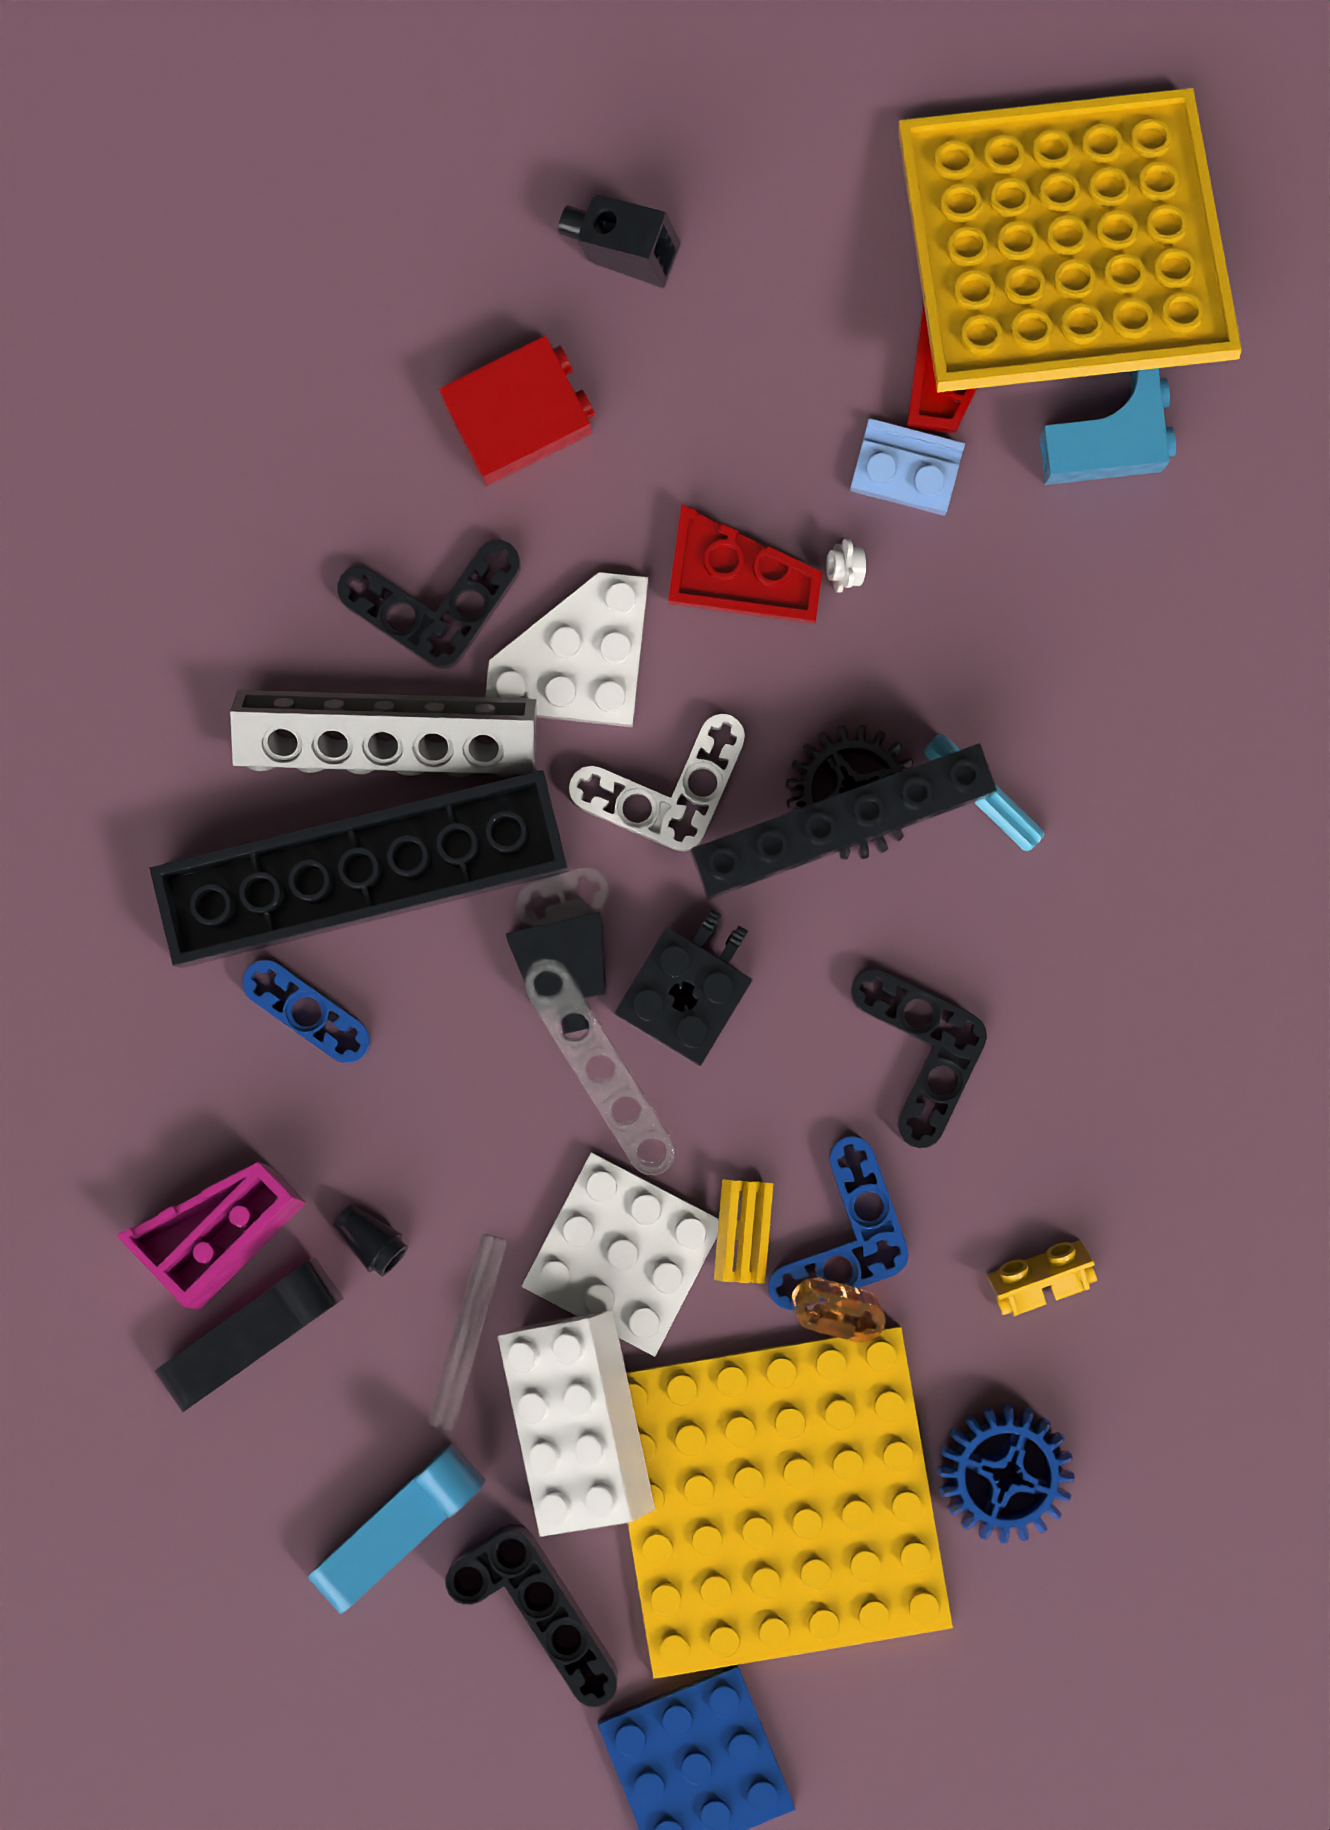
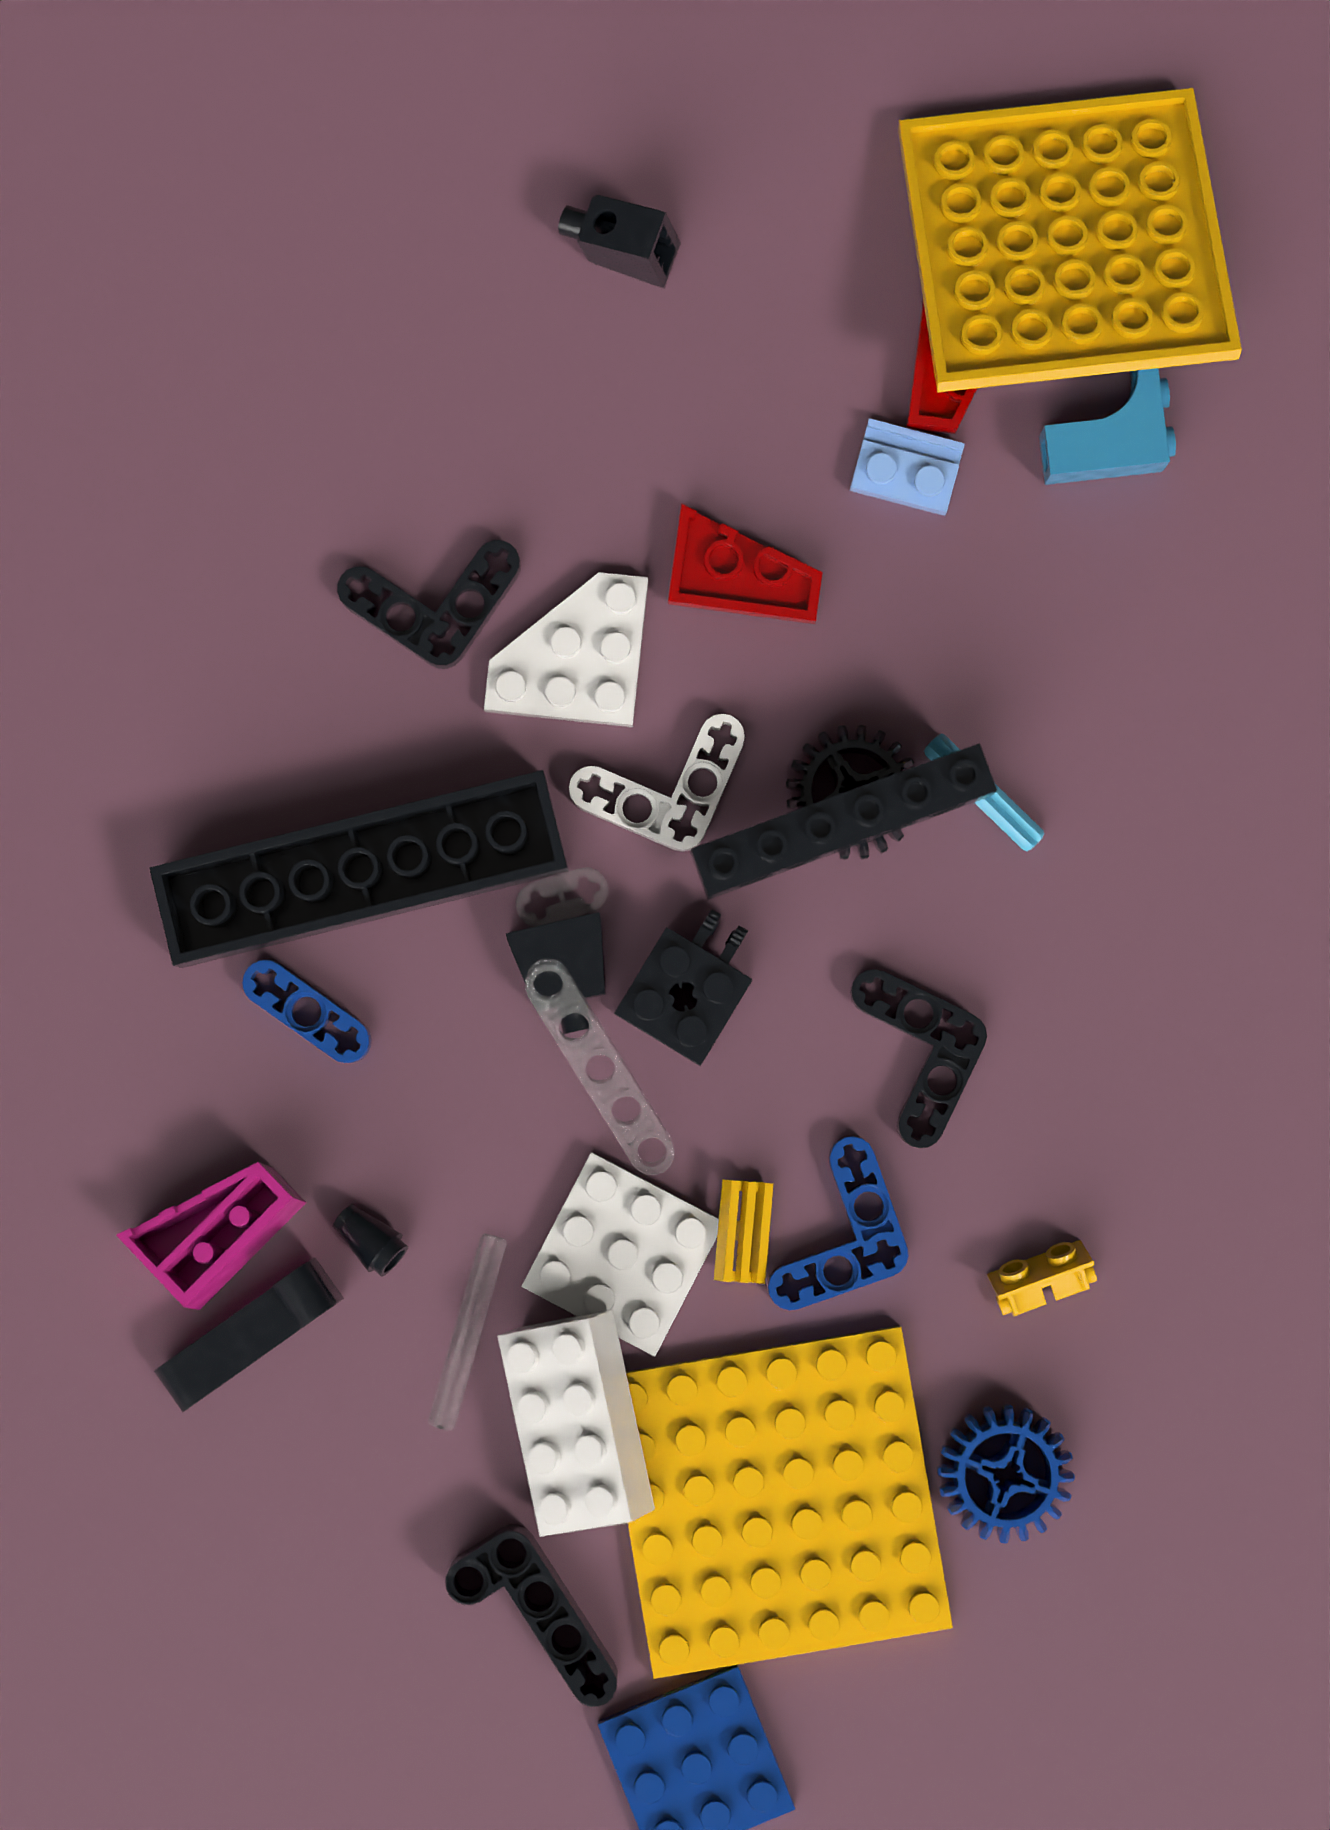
light grey brick [230,690,537,778] -> none
dark azure beam [307,1442,486,1615] -> none
red brick [439,335,595,486] -> none
clear orange beam [791,1278,886,1343] -> none
white plate [826,539,866,593] -> none

